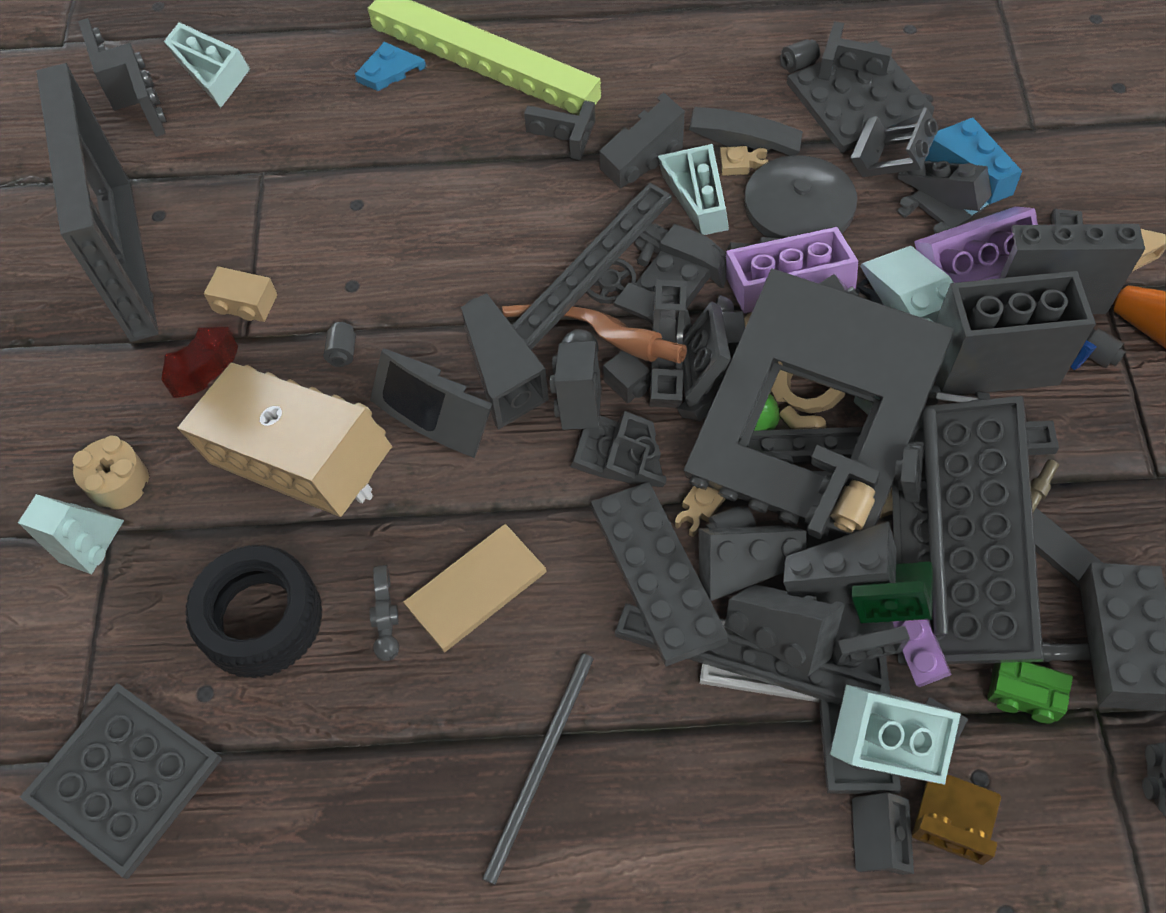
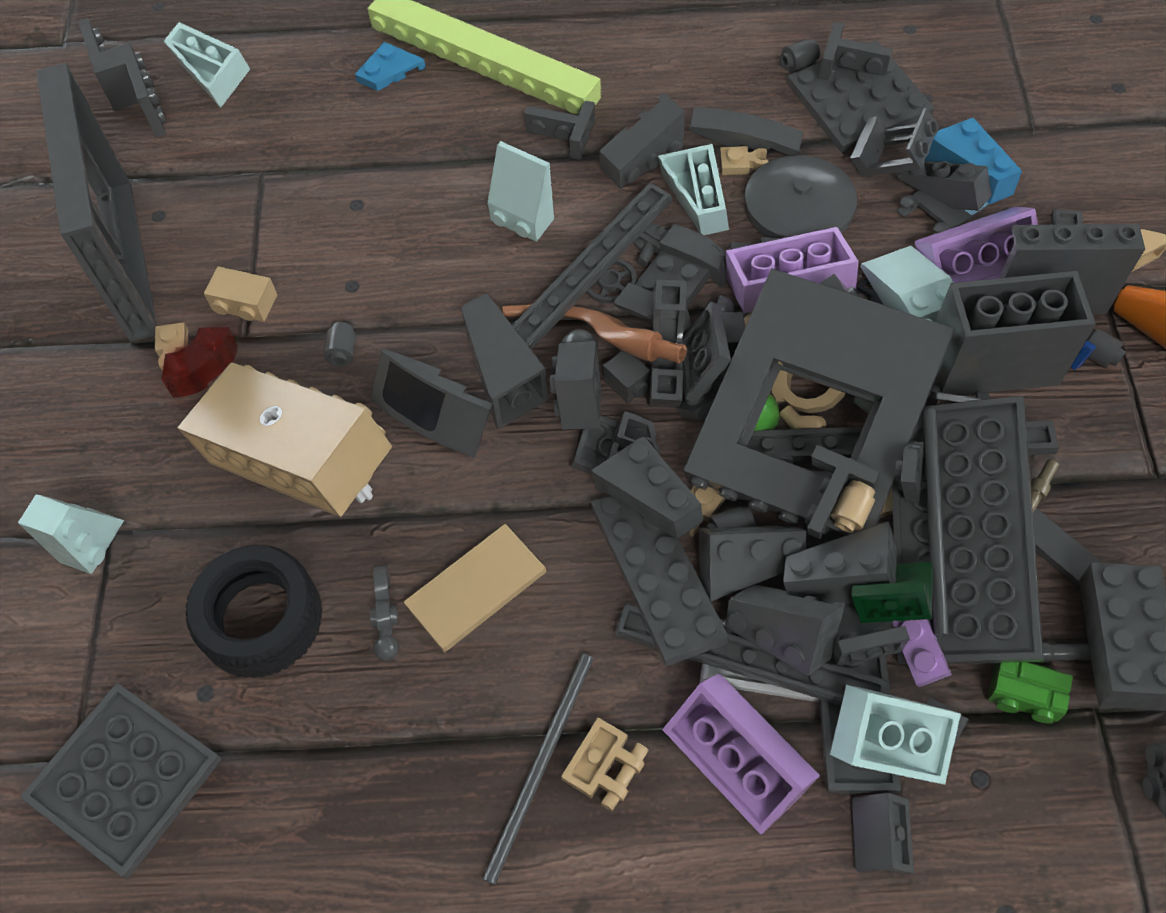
tan brick [72,436,149,510] -> none
pearl gold bracket [912,774,1001,865] -> none
none -> tan plate [155,322,188,373]
none -> light aqua slope [488,141,554,242]
none -> tan plate [561,718,649,811]
none -> dark grey wedge [591,436,703,539]
none -> lavender slope [663,673,820,835]

